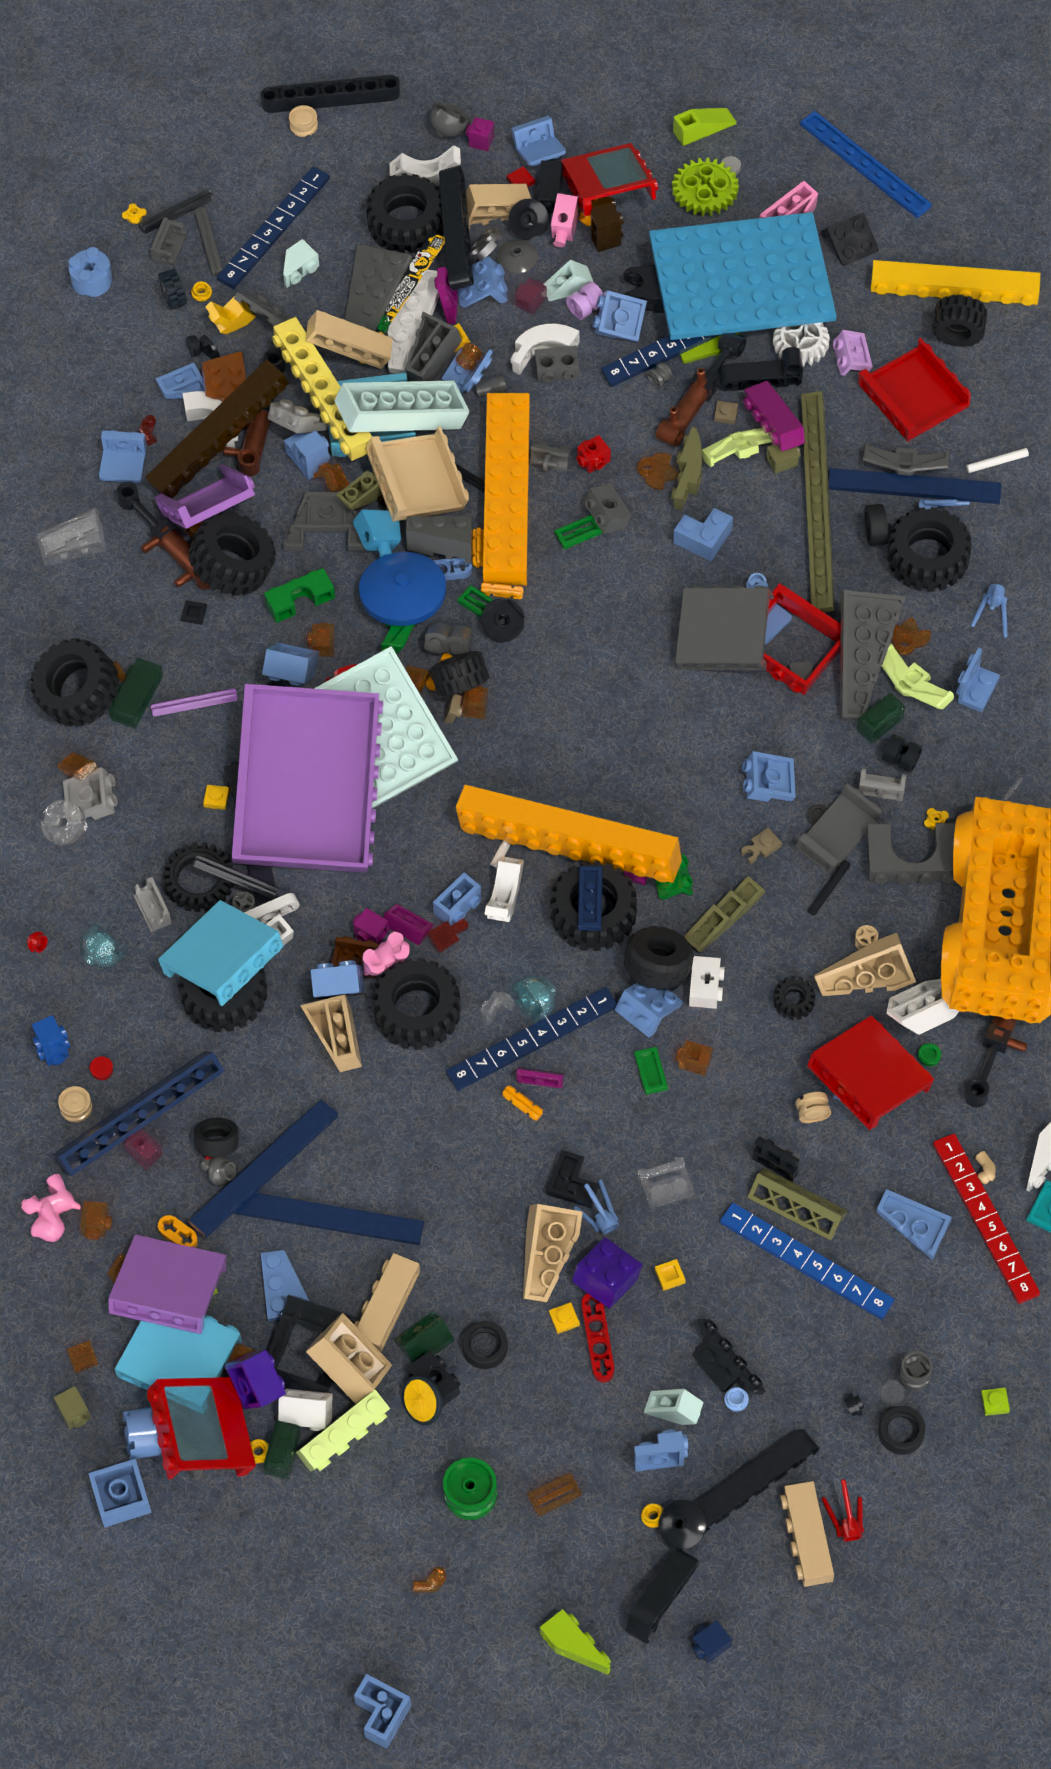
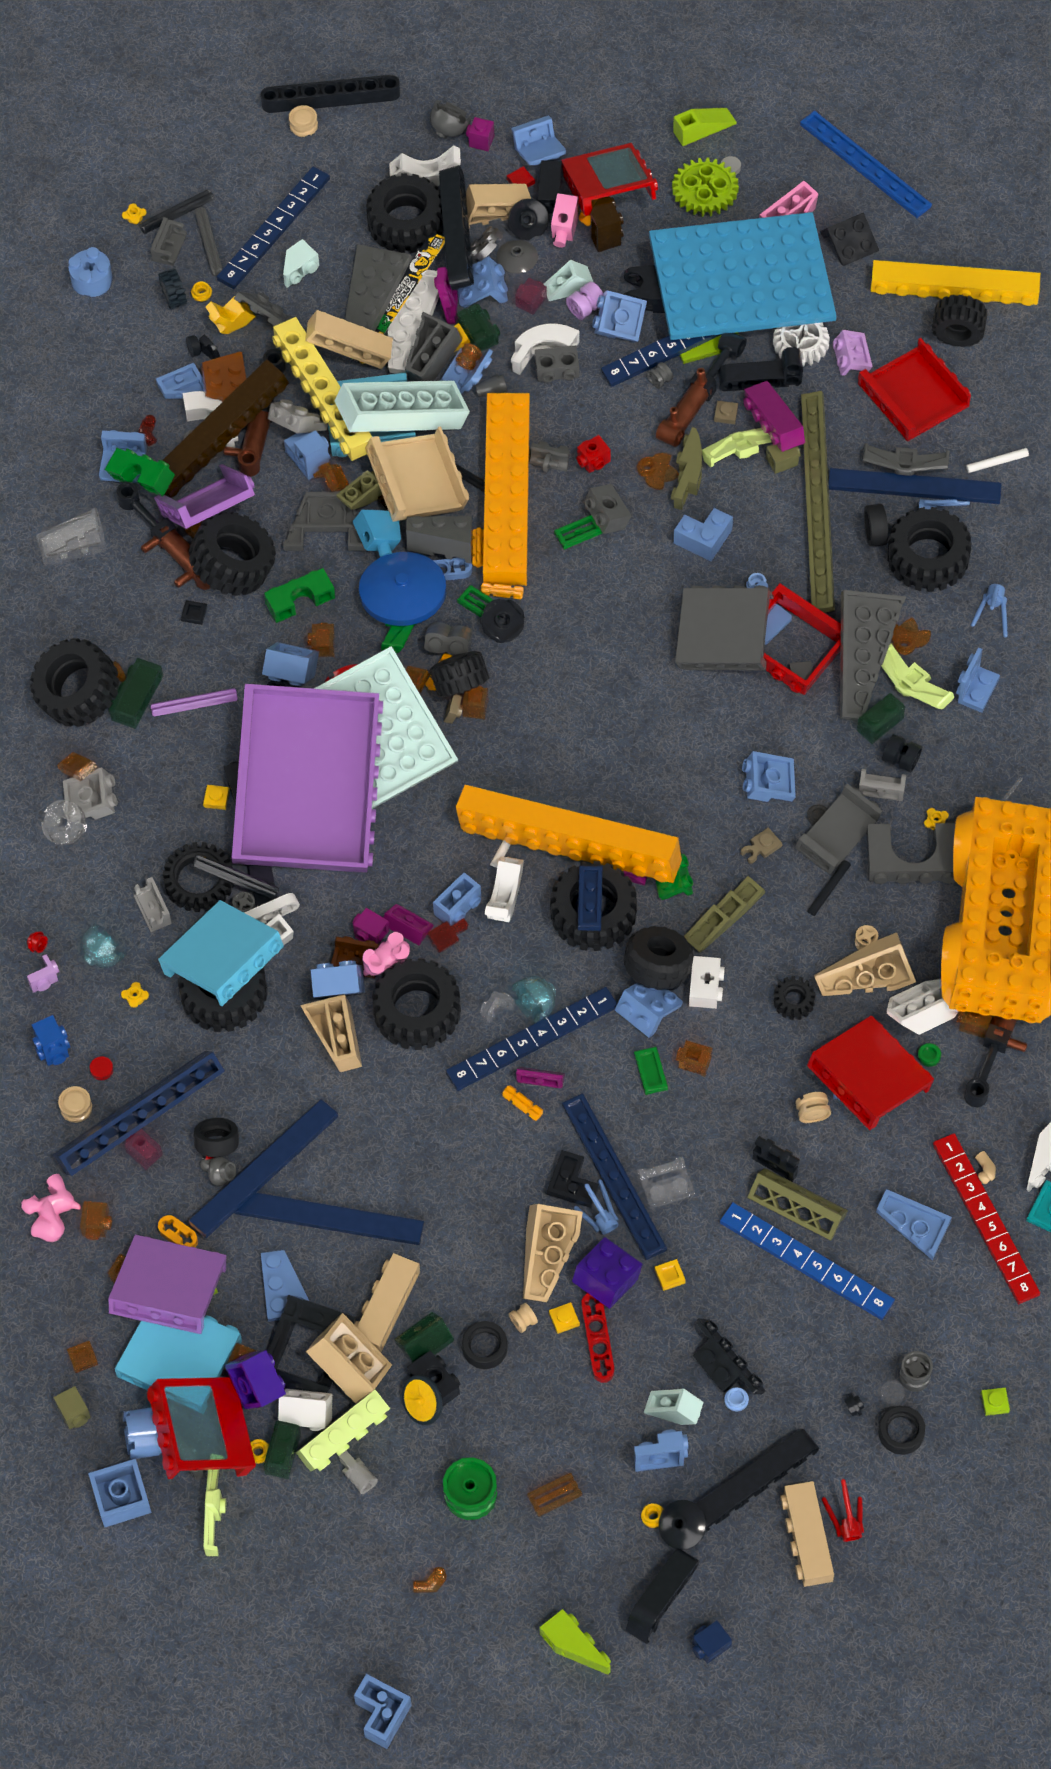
none -> lavender bracket [27,954,59,993]
none -> green arch [104,448,175,497]
none -> yellow plate [121,982,149,1008]
none -> yellowish green plate [203,1455,226,1556]
none -> light grey hinge [339,1451,378,1494]
none -> clear green brick [456,304,500,354]
none -> tan wheel [509,1303,538,1333]
none -> dark blue tile [562,1093,667,1260]
none -> clear orange brick [957,1011,993,1038]

